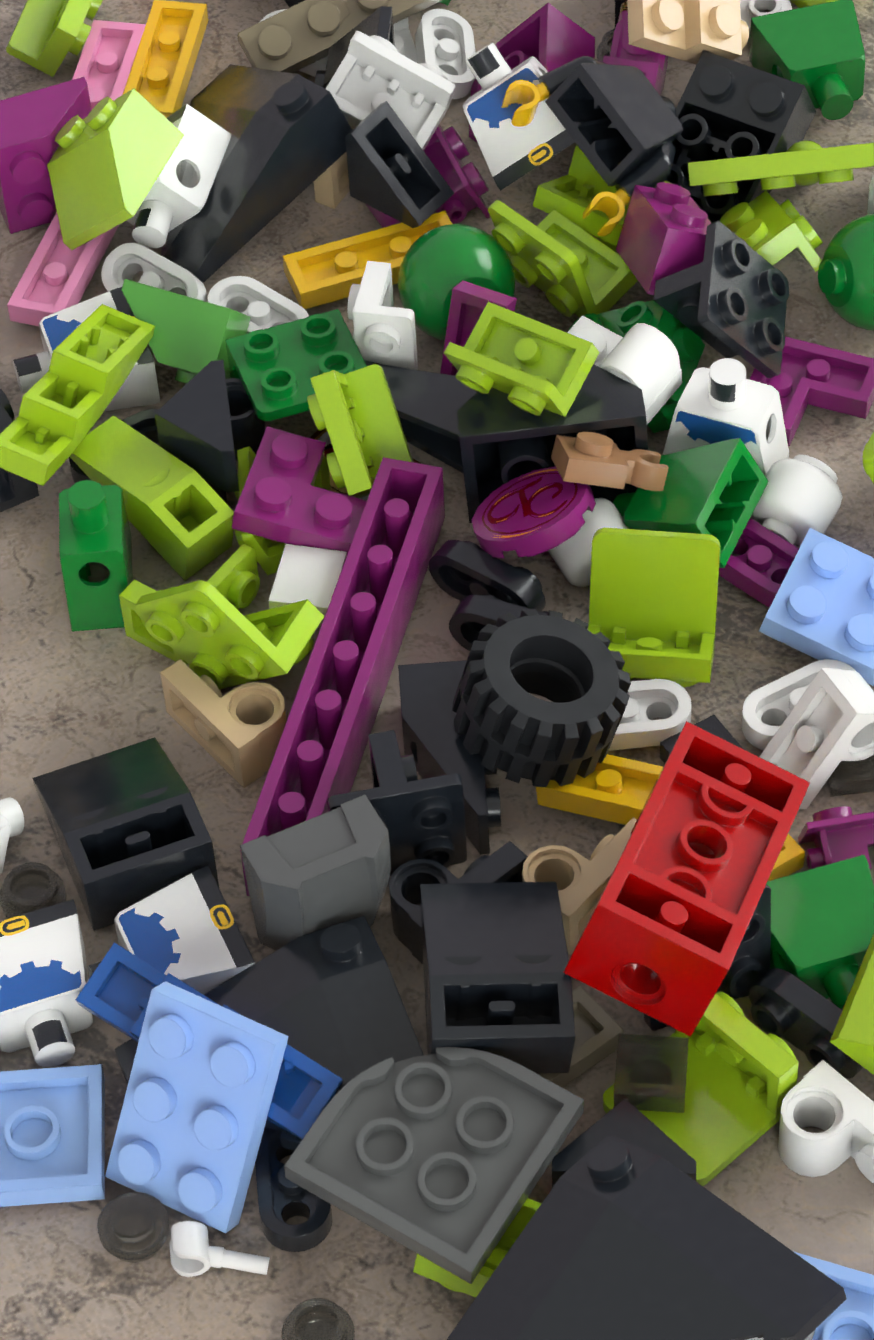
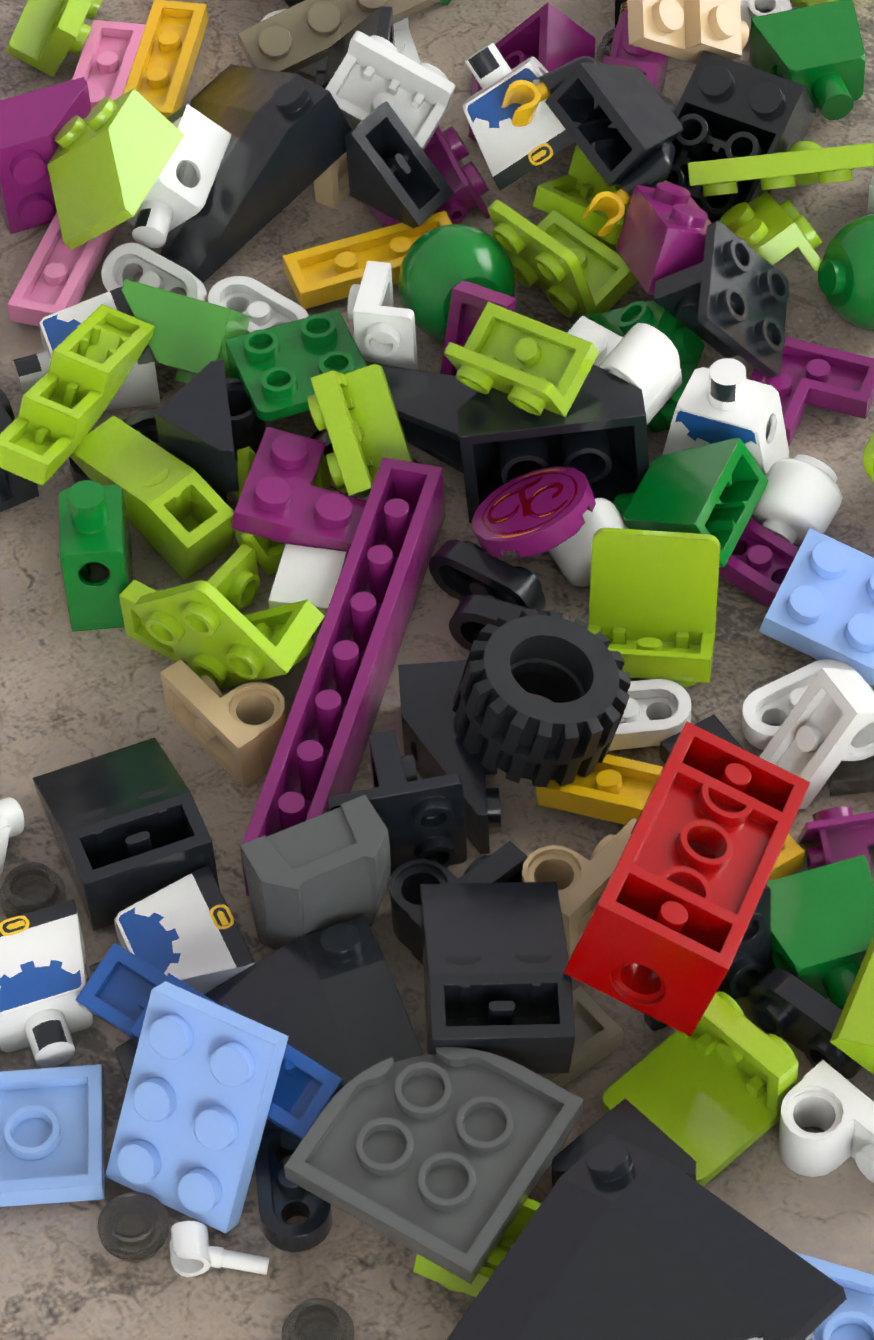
white plate [415,9,476,99] -> none
medium nougat plate [551,431,669,491] -> none
clear smoke plate [614,1034,689,1113] -> none

